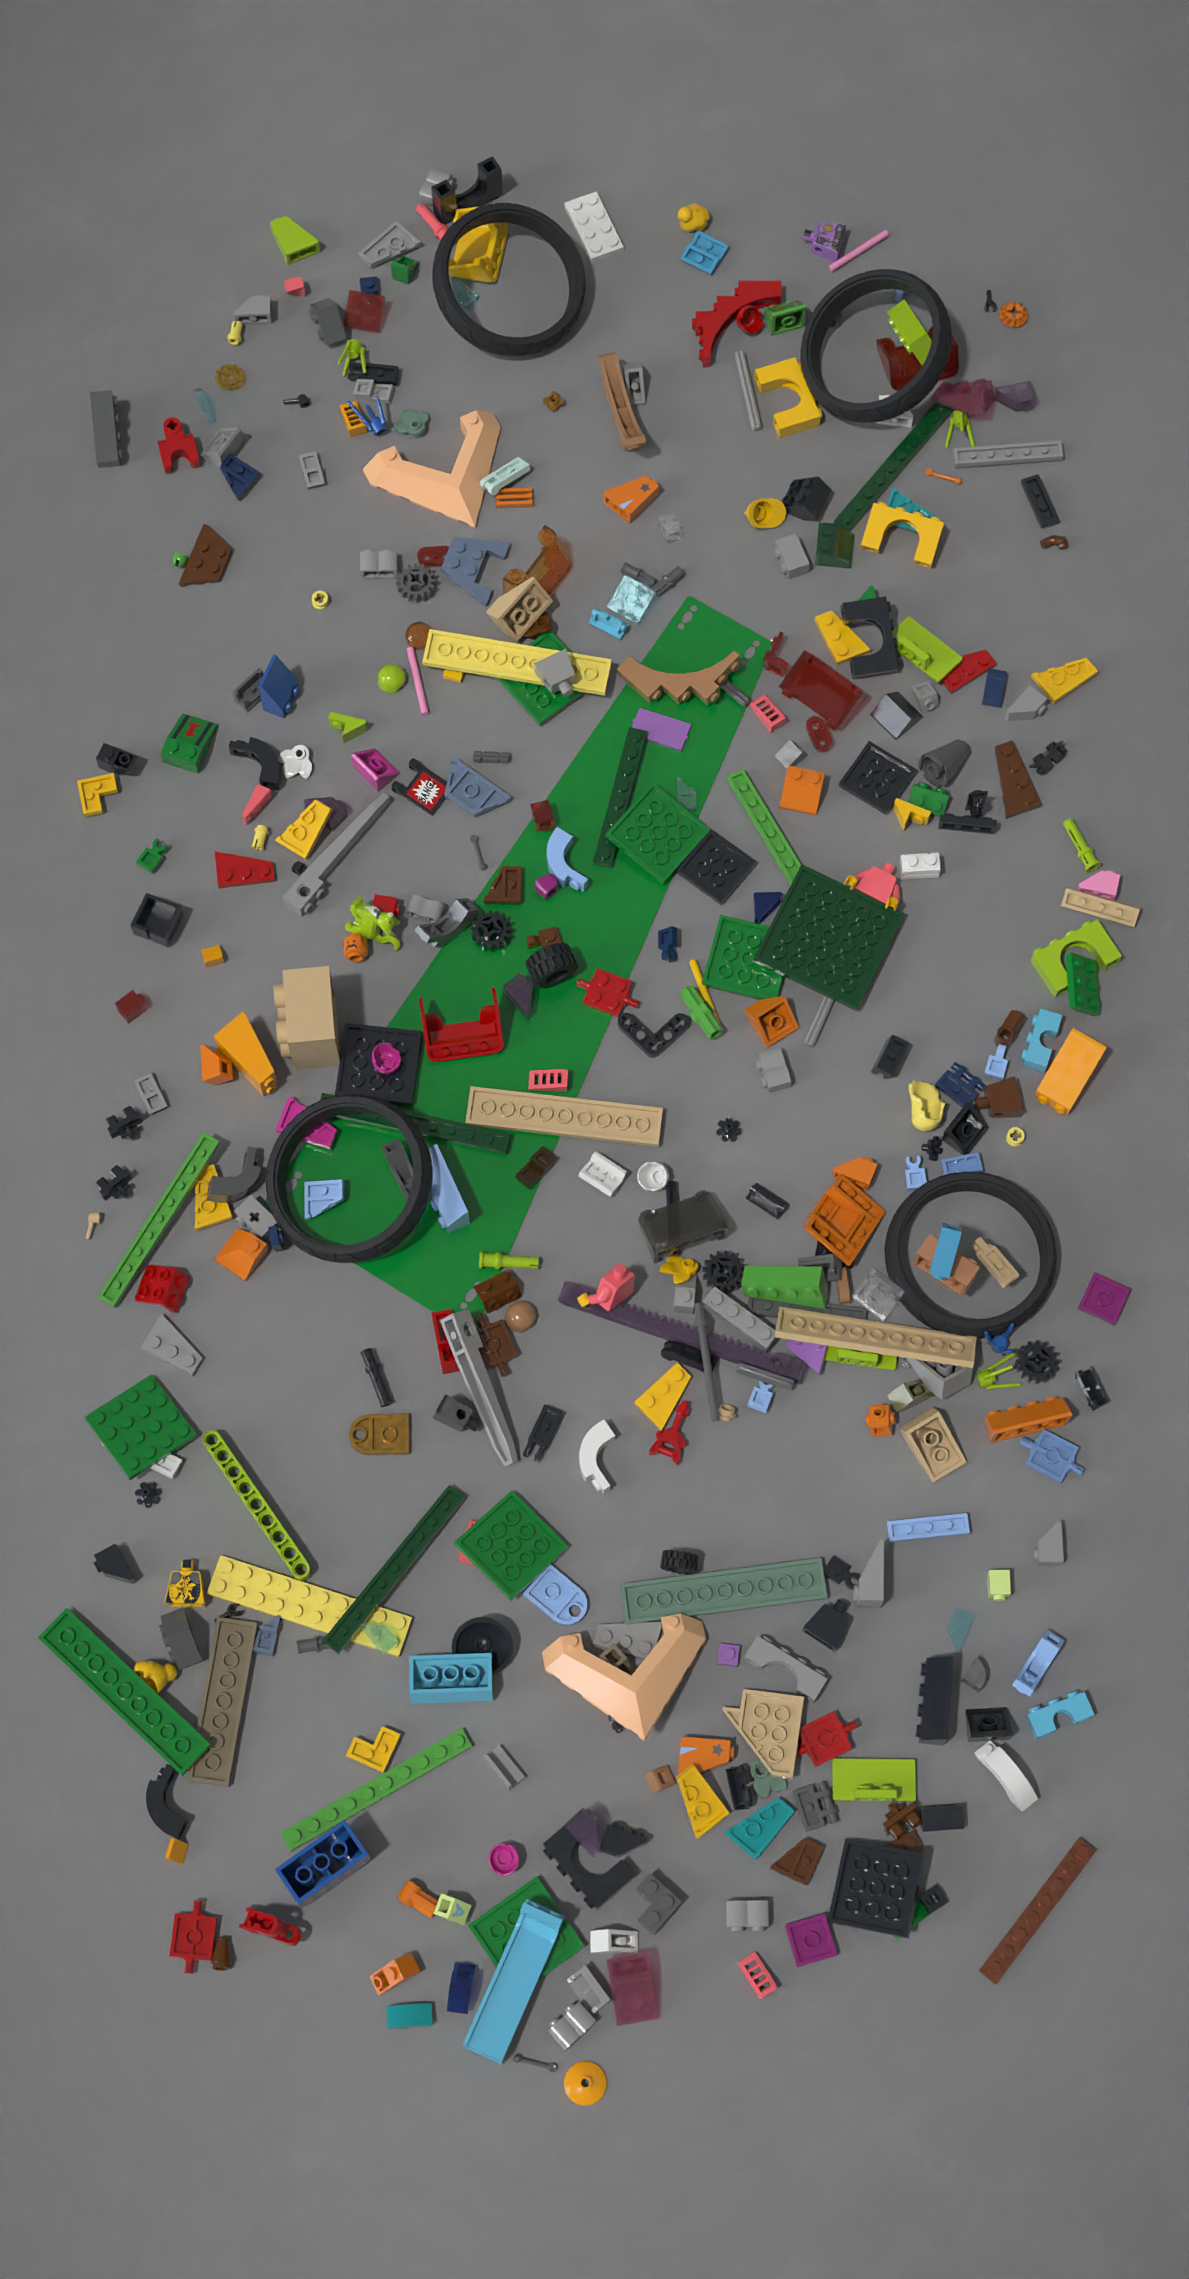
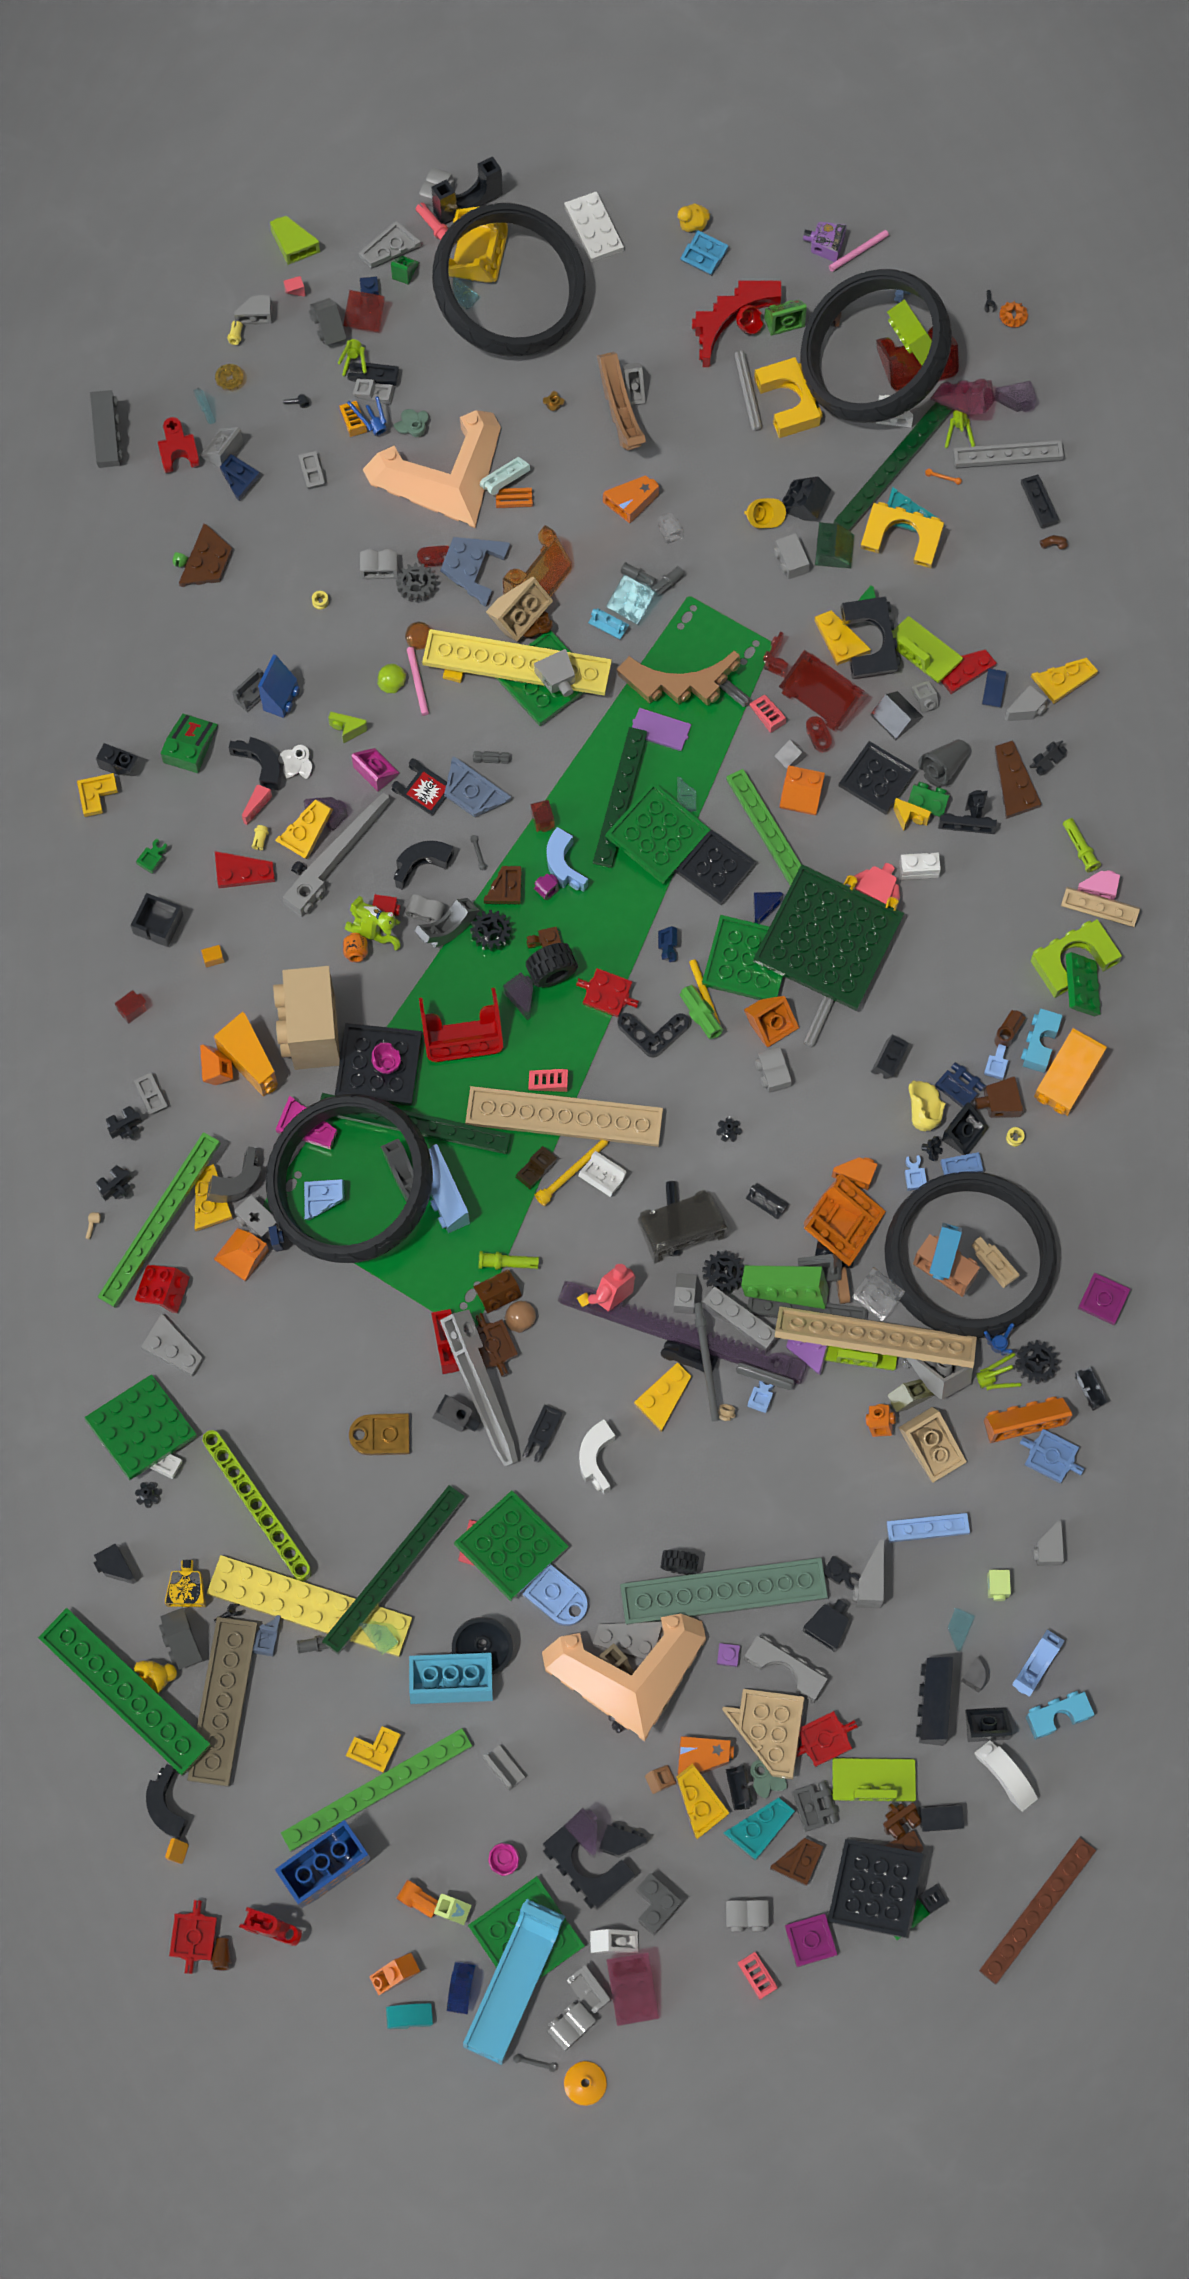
black pin [360,1348,393,1407] -> none
white hair [637,1162,669,1191] -> none
red piece [649,1400,690,1465] -> none
yellow plate [659,1256,698,1284] -> none
none -> black arch [393,841,454,890]
none -> yellow piece [534,1140,608,1206]

